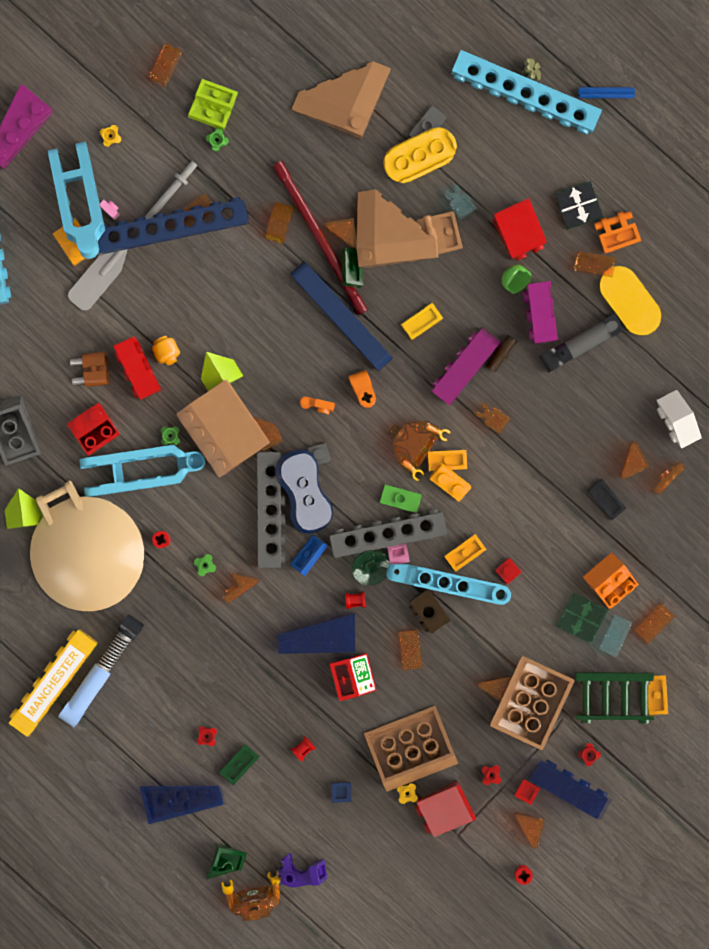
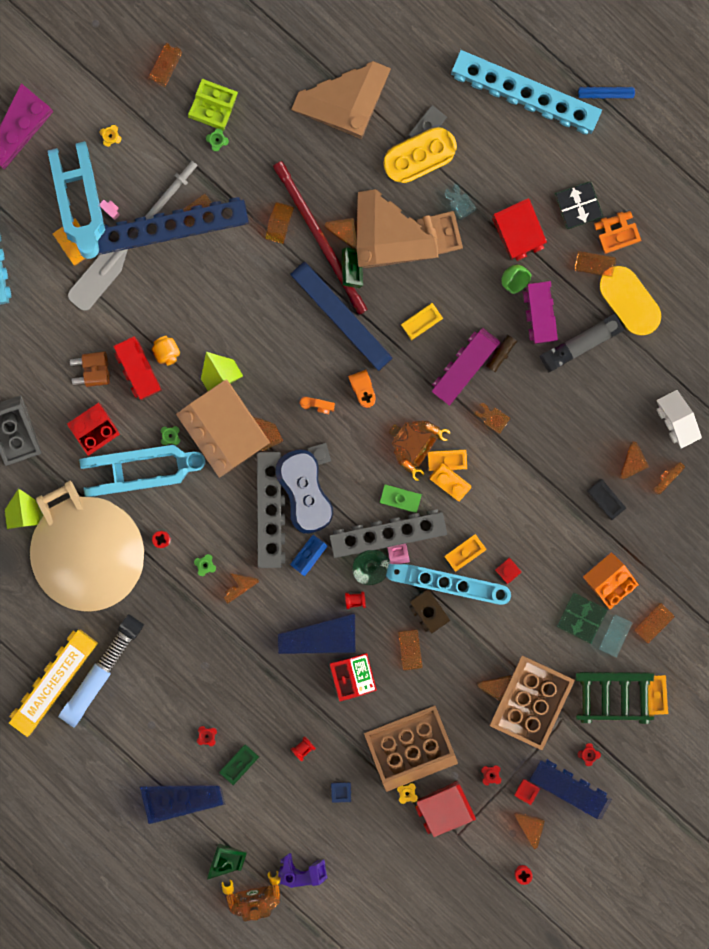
olive plant [521,58,541,81] -> none

